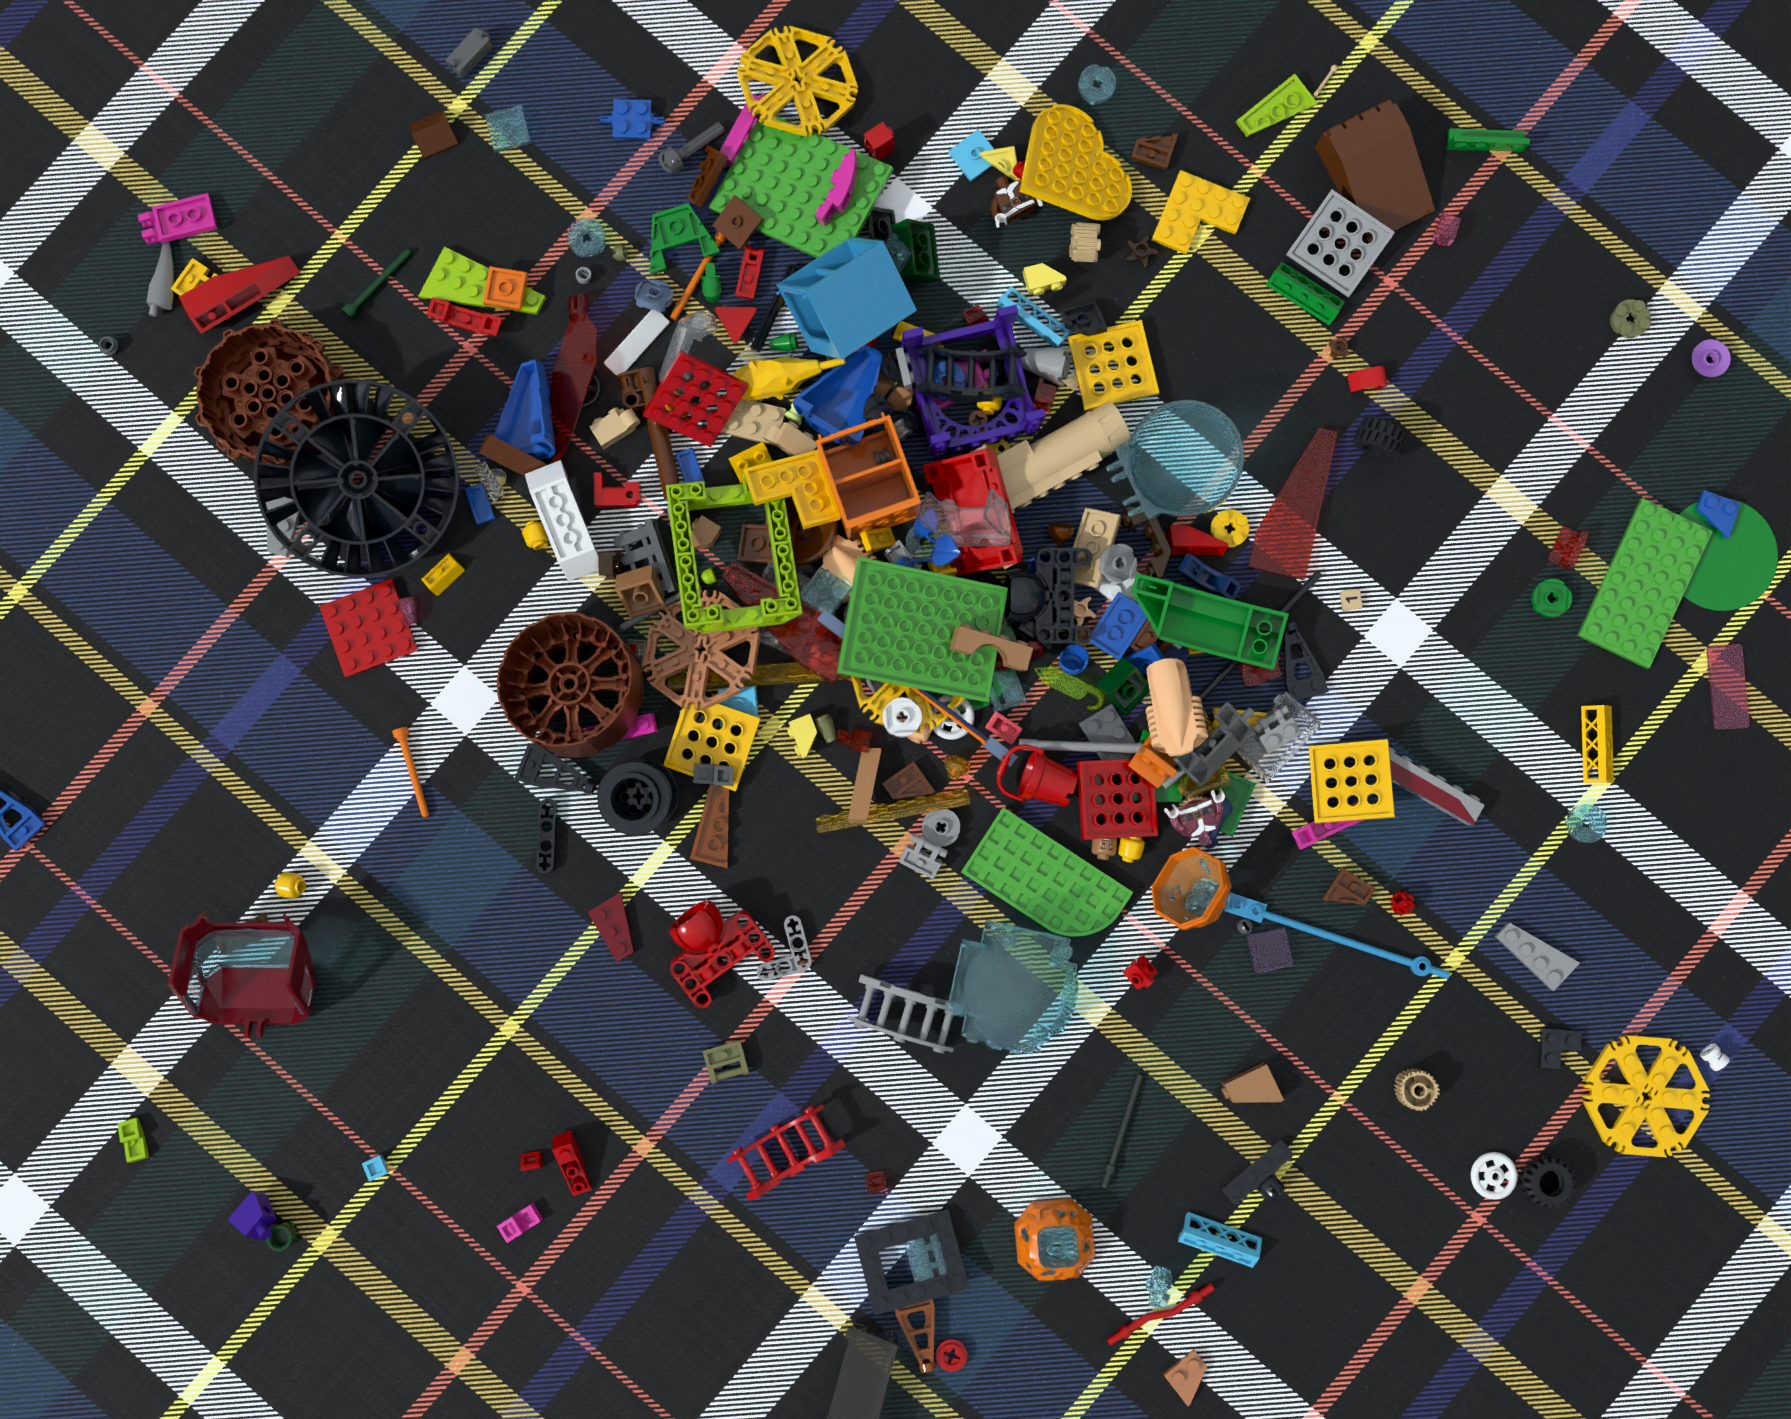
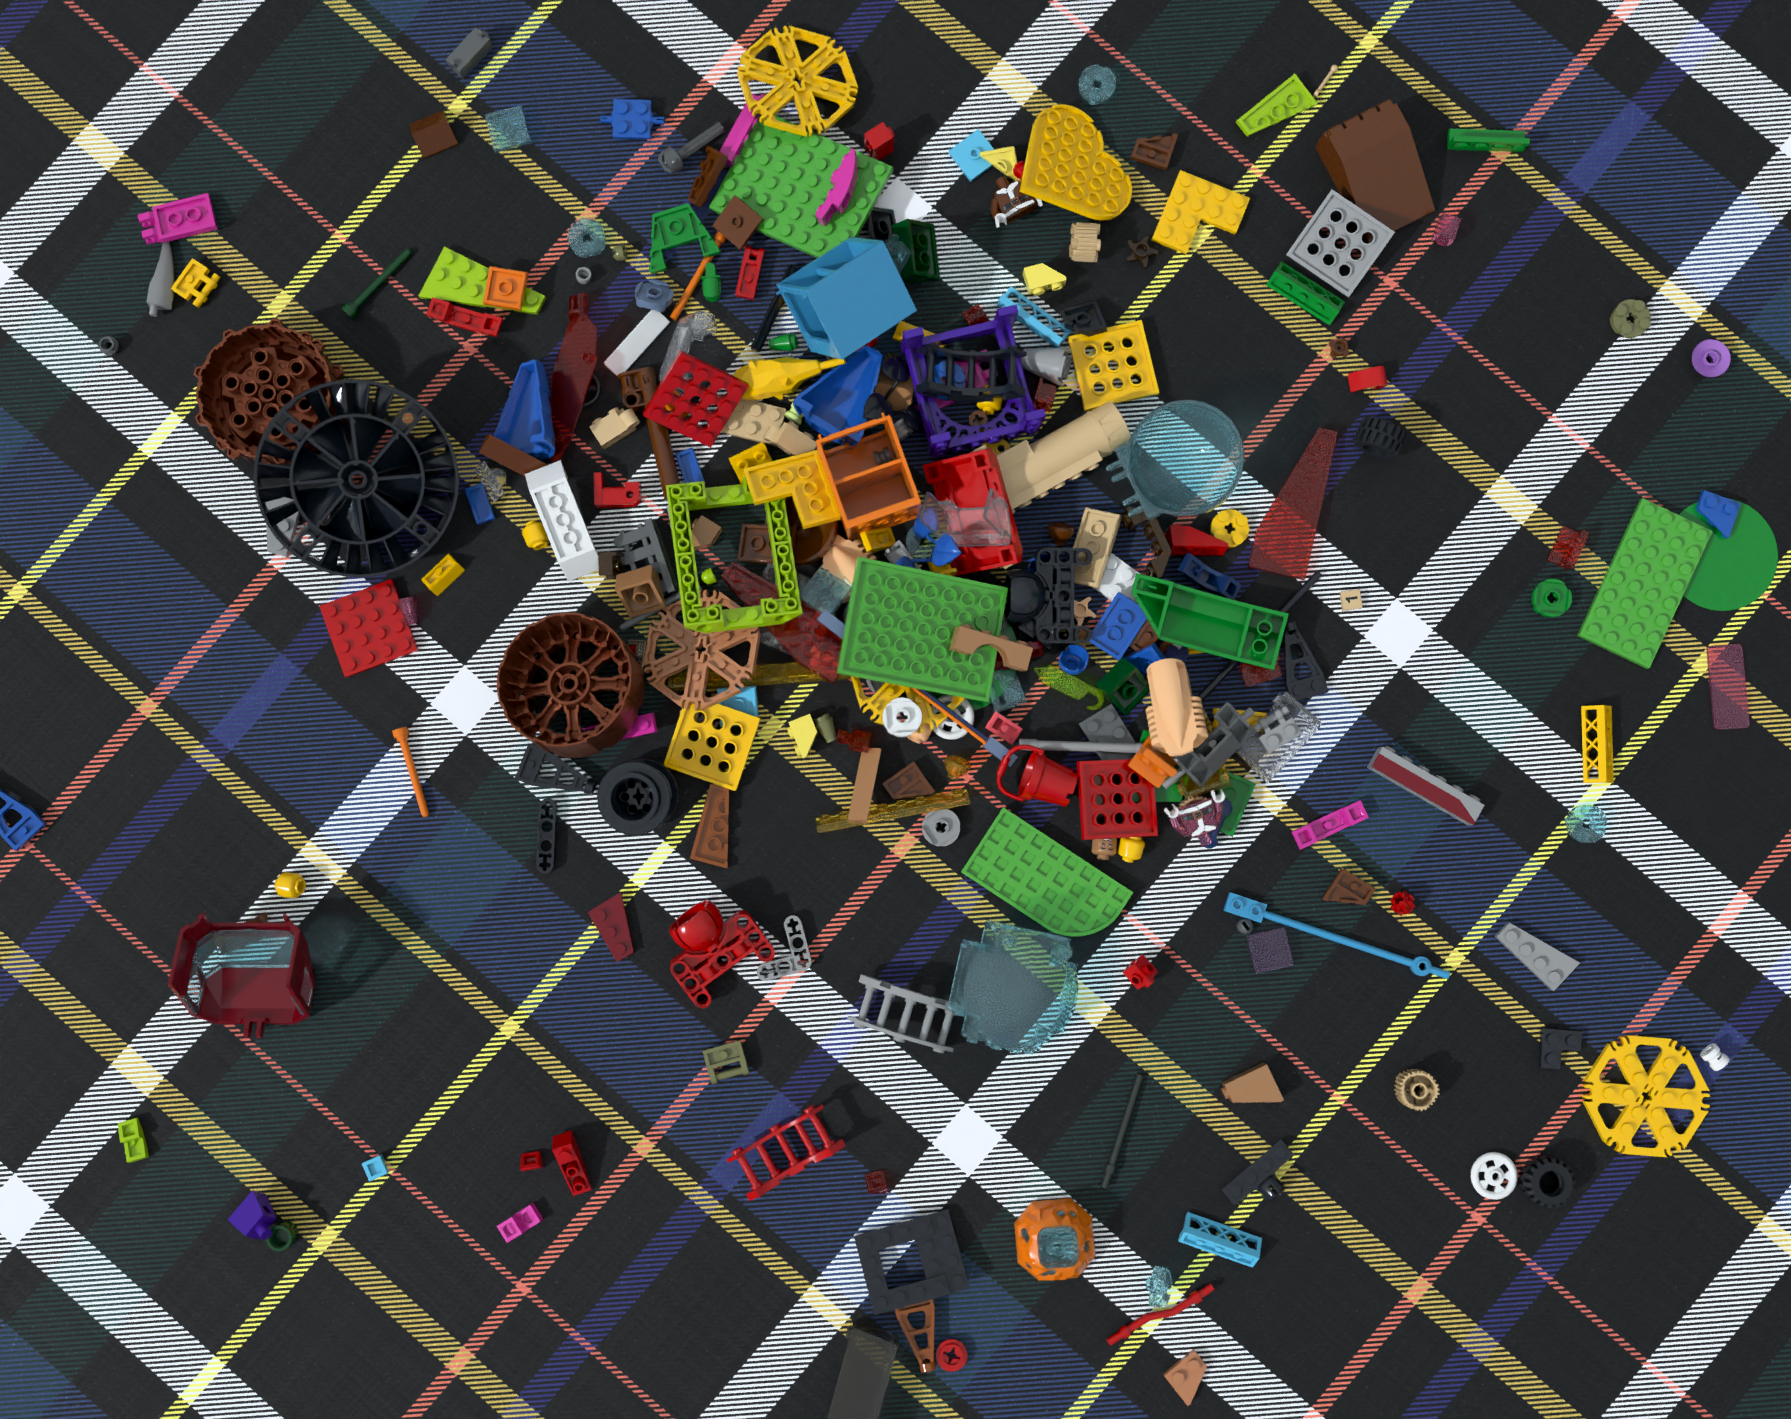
red wedge [179,255,300,334] -> none
dark grey slope [693,763,734,786] -> none
red piece [715,307,757,344] -> none
light grey plate [896,347,915,391] -> none
light grey plate [899,833,948,879] -> none
clear light blue plate [904,1234,947,1283] -> none
light grey plate [1099,544,1137,582] -> none
clear light blue rock [1151,847,1232,930] -> none
yellow piece [1309,739,1395,824] -> none

